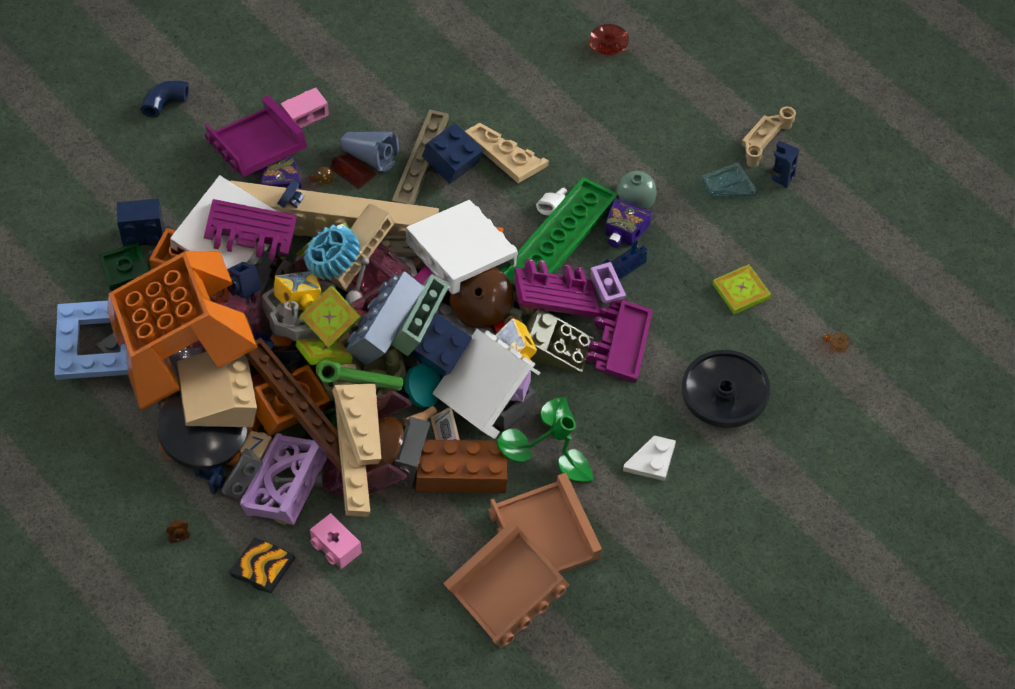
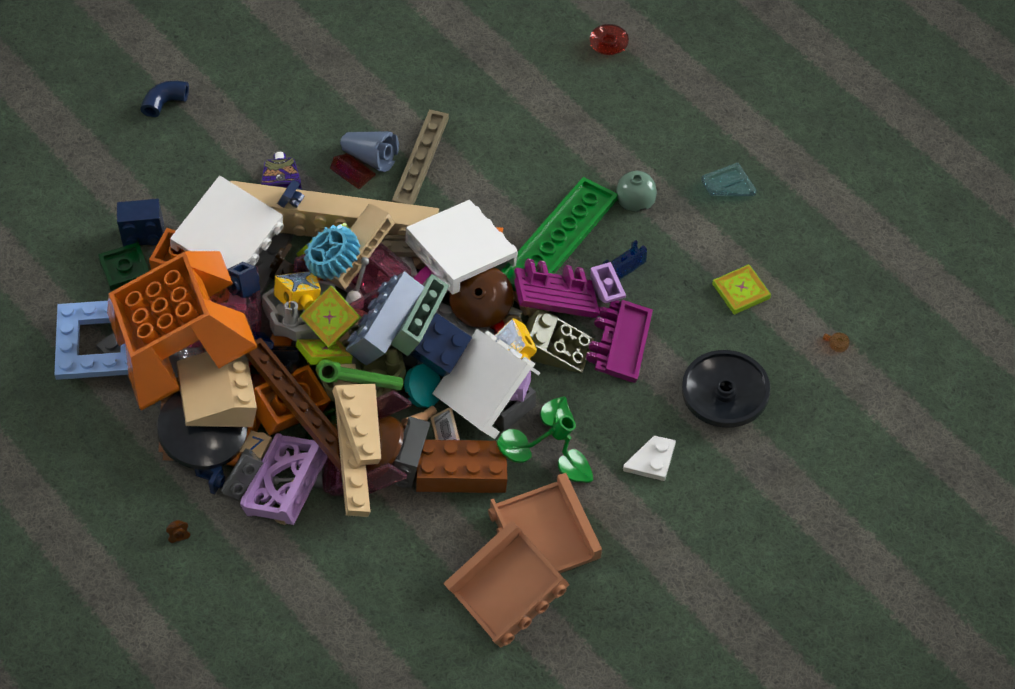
magenta panel [204,95,308,177] -> none
magenta hinge [204,199,297,260] -> none
slope [229,538,295,593] -> none
bright pink brick [281,87,329,128] -> none
clear orange piece [309,167,334,184] -> none
bright pink brick [310,513,362,569] -> none
dark blue brick [422,123,483,184] -> none
tan wing [465,123,549,183] -> none
white piece [536,188,568,215] -> none
torso [605,198,651,248] -> none
tan plate [742,107,796,167] -> none
dark blue hinge [771,141,799,188] -> none

